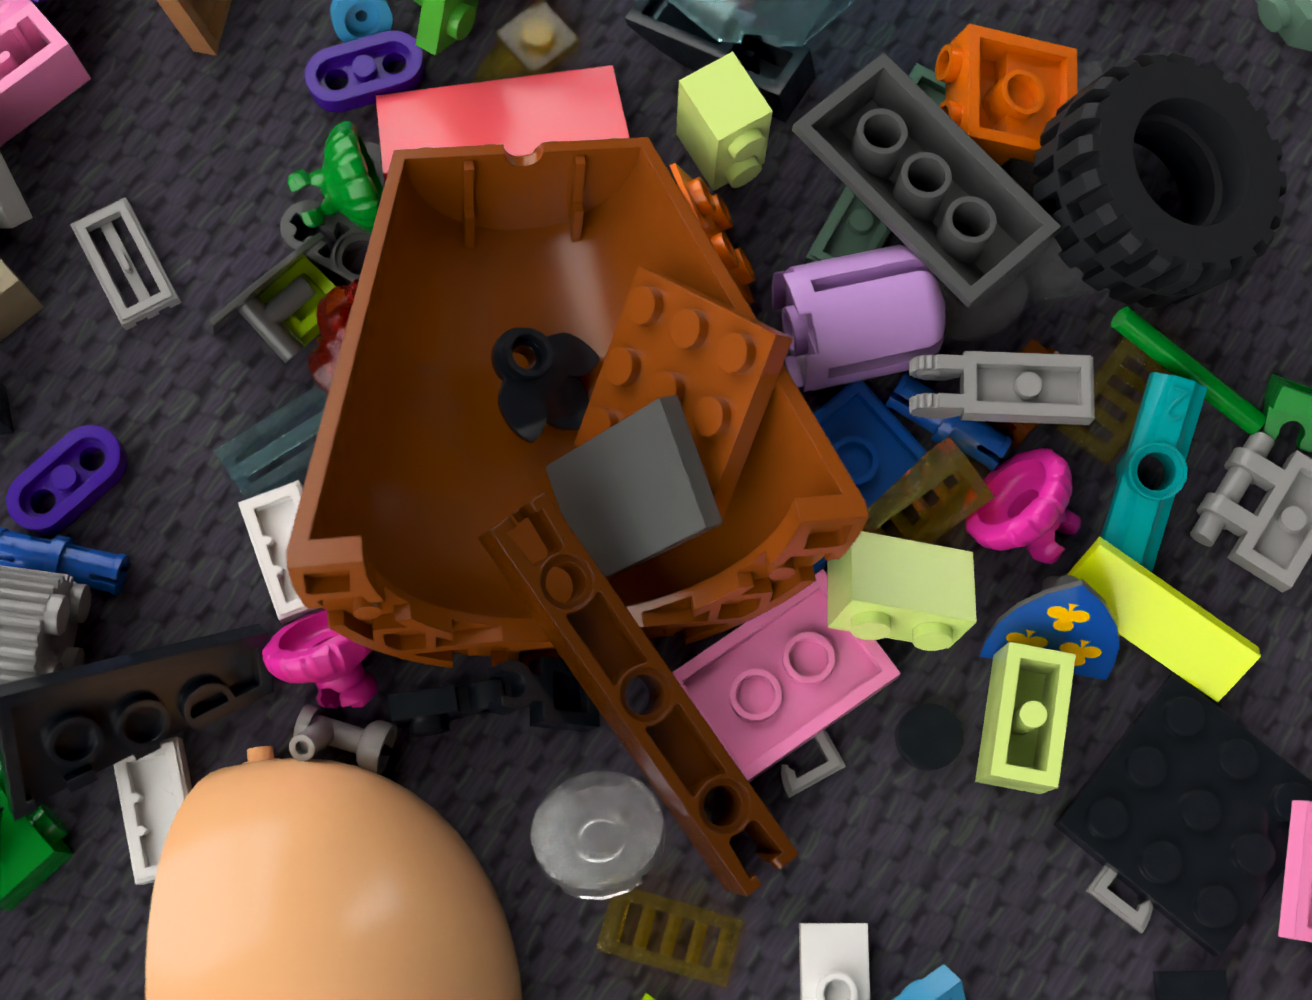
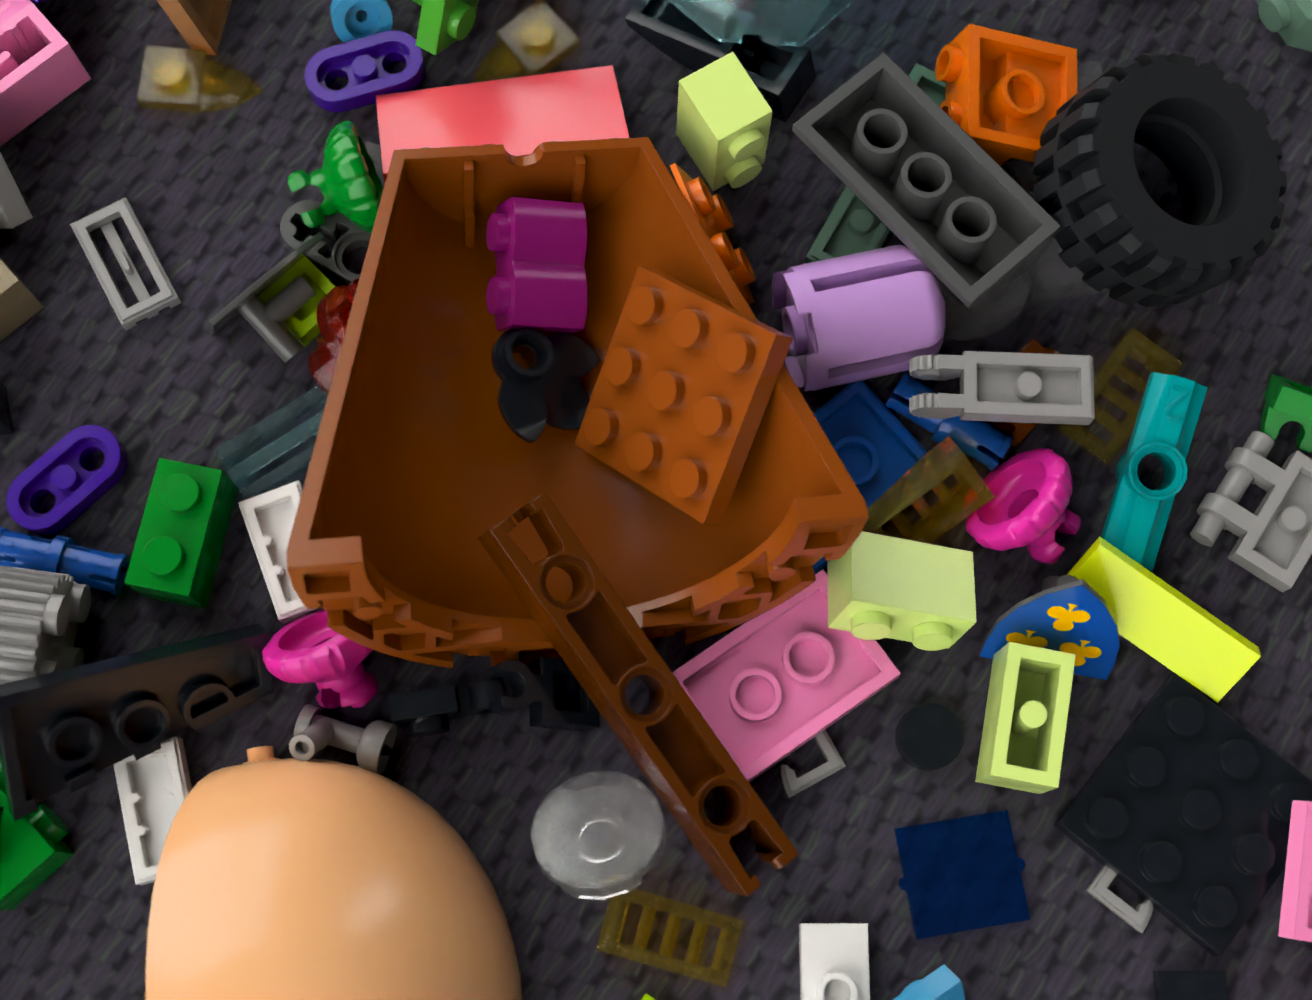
dark grey tile [545,395,723,580] -> none
green bar [1111,306,1266,435] -> none
none -> green brick [124,458,238,609]
none -> clear yellow plate [137,45,263,113]
none -> magenta brick [486,197,587,334]
none -> clear blue piece [894,810,1031,939]

